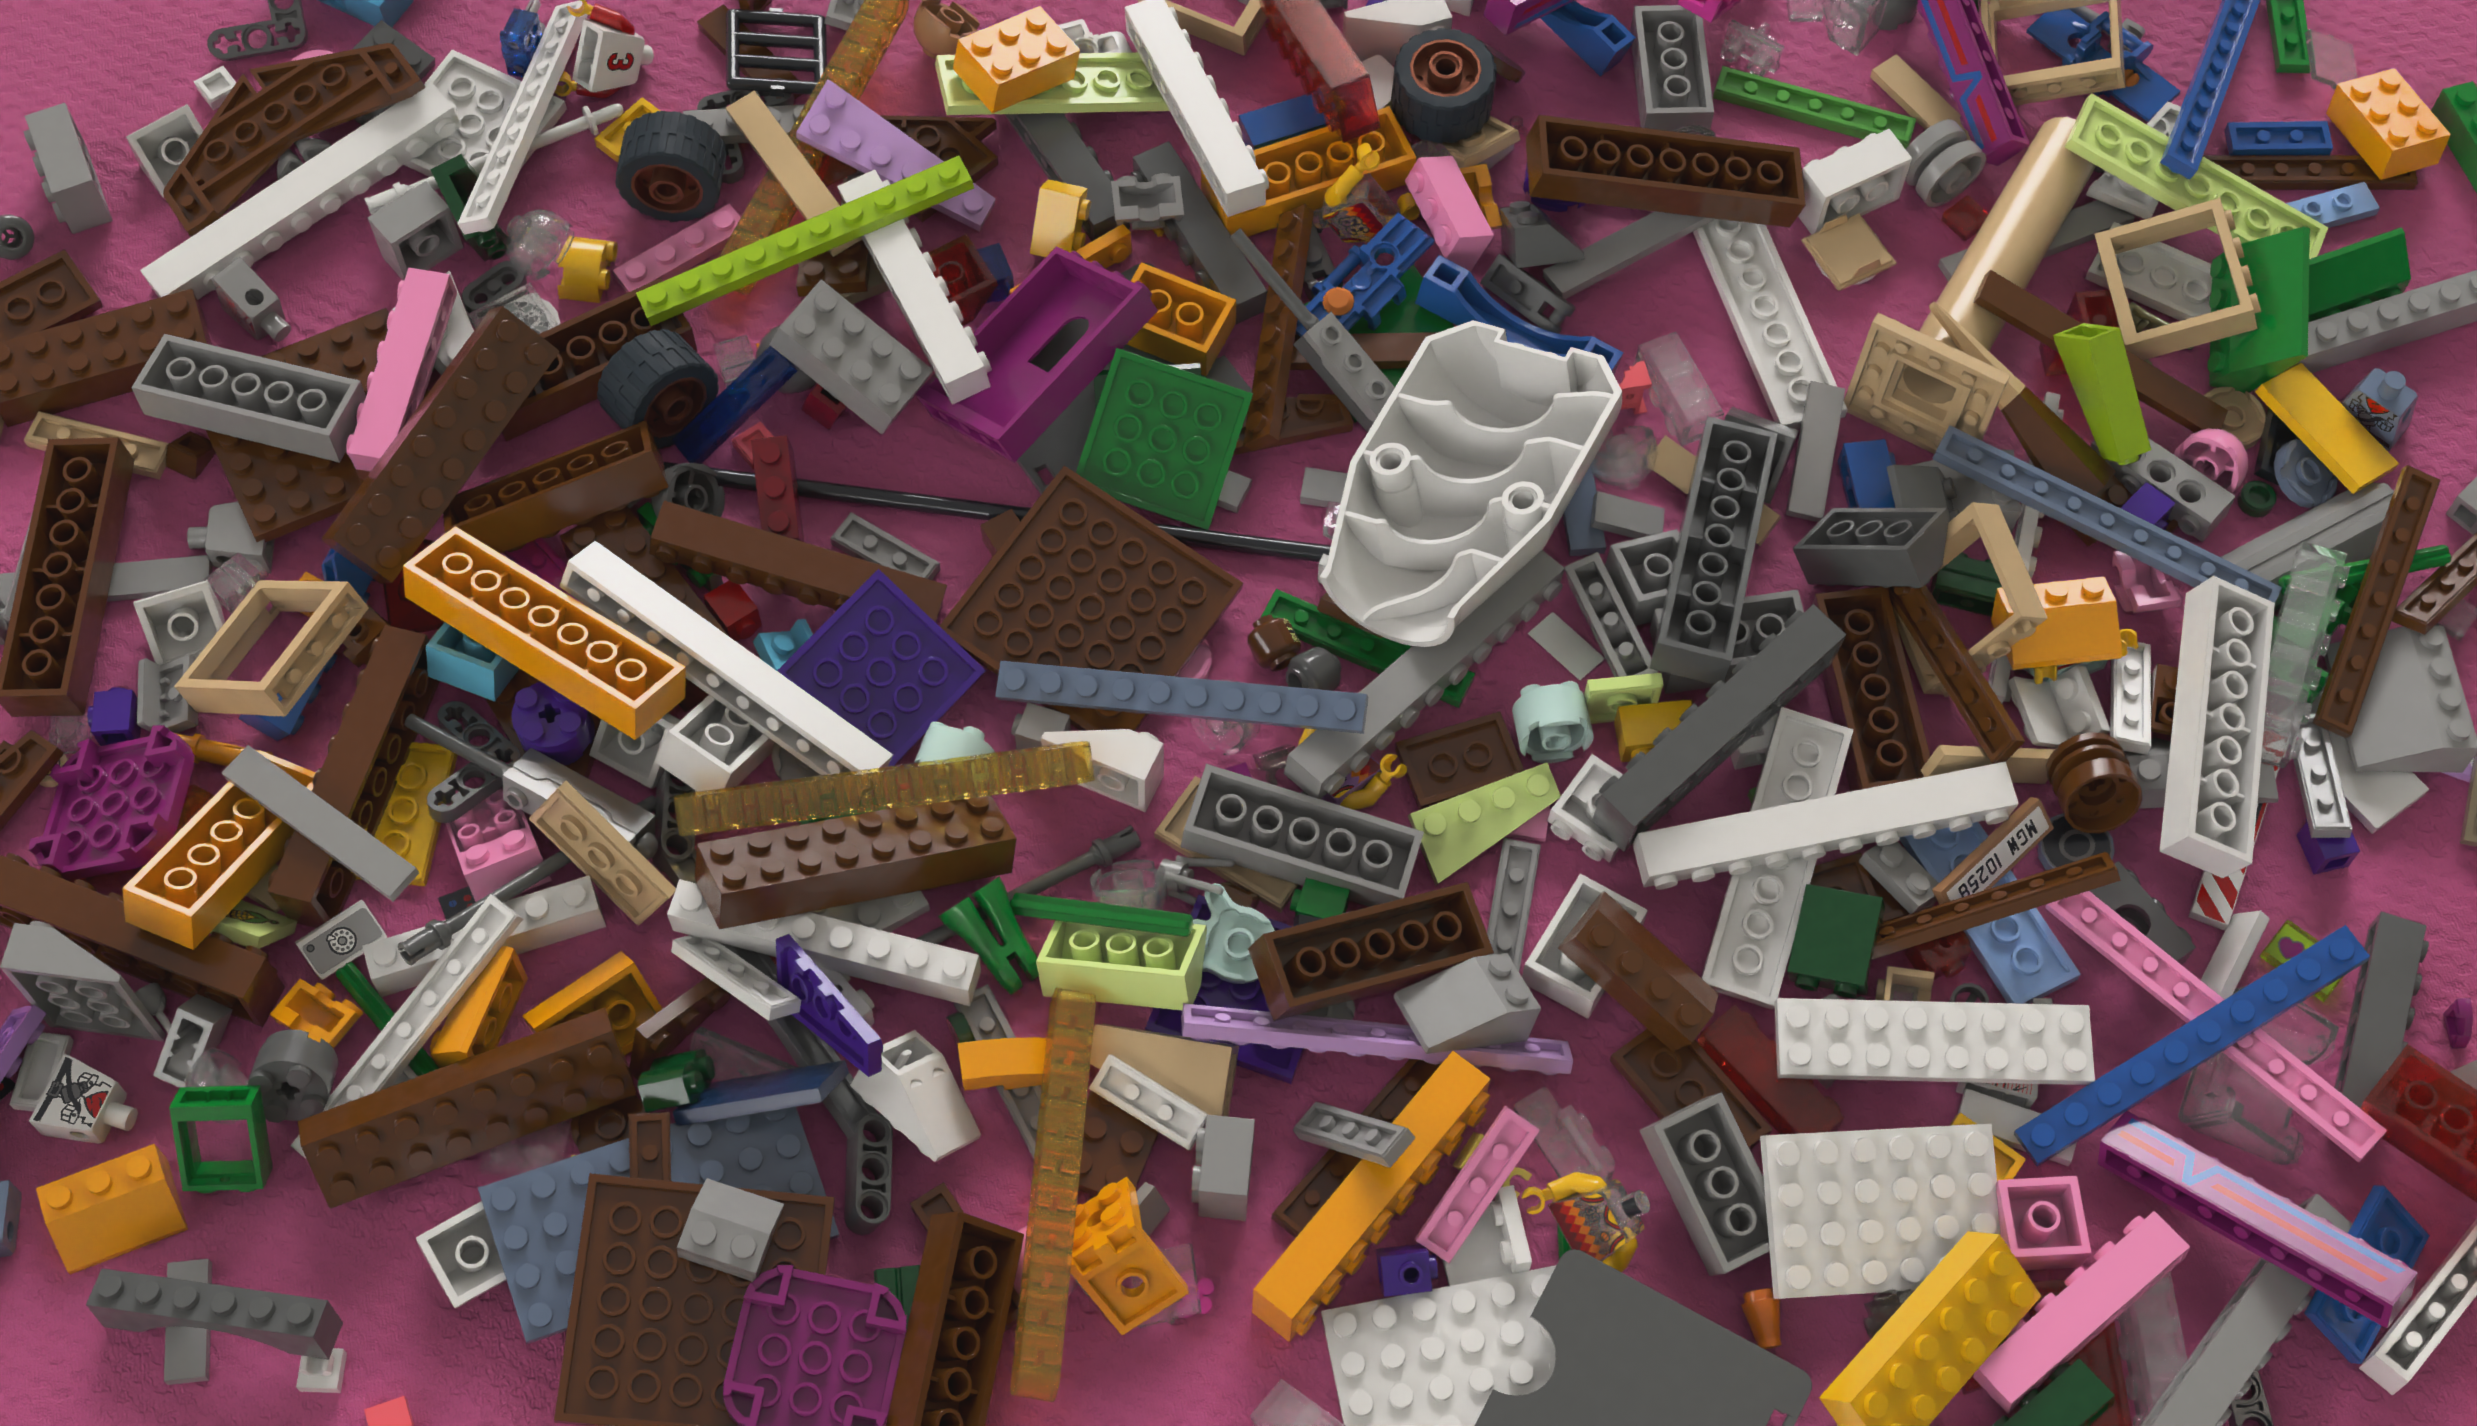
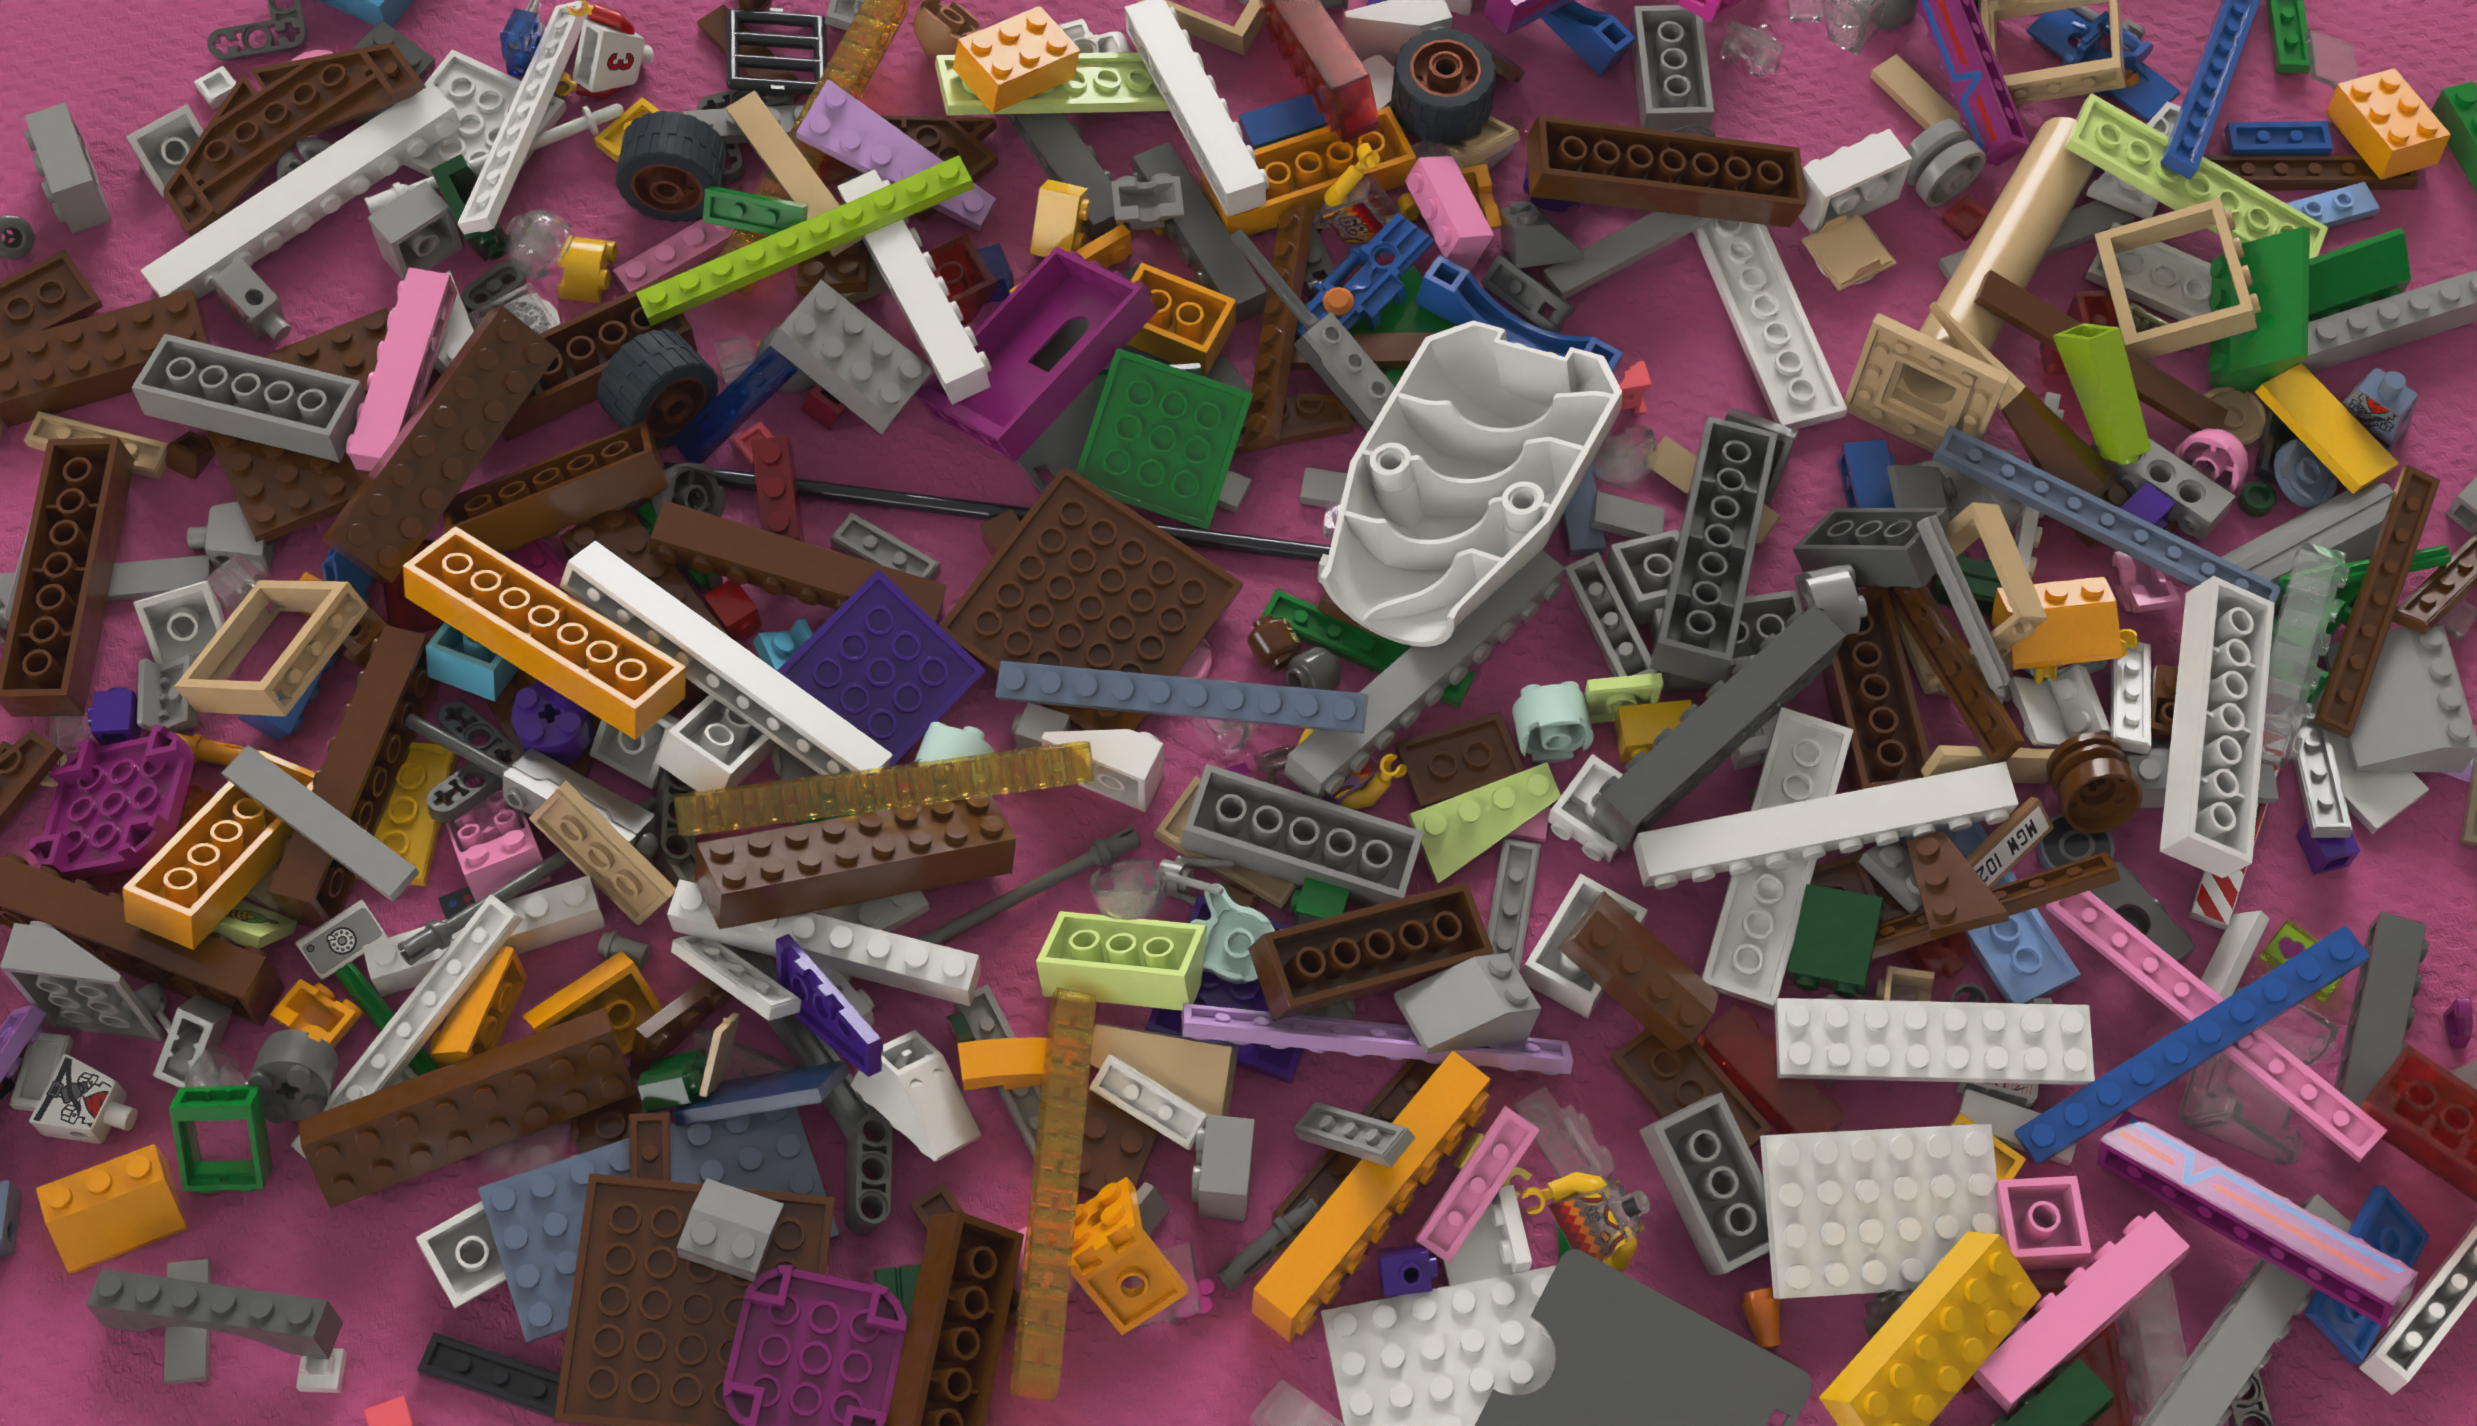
green piece [938,876,1039,995] -> none
green axle [1010,893,1194,937] -> none
white sticker [1528,612,1605,680] -> none
clear brick [1633,331,1724,446] -> none
bright green tile [1713,66,1916,149] -> none
light grey tile [1785,381,1845,522] -> none
none -> black tile [417,1332,560,1419]
none -> light grey pin [598,930,650,968]
none -> tan piece [699,1012,740,1097]
none -> green plate [703,186,808,235]
none -> dark grey pin [1216,1196,1320,1292]
none -> light grey cylinder [1794,564,1867,635]
none -> reddish brown wing [1906,831,2009,939]
none -> light grey axle [1917,515,2011,690]

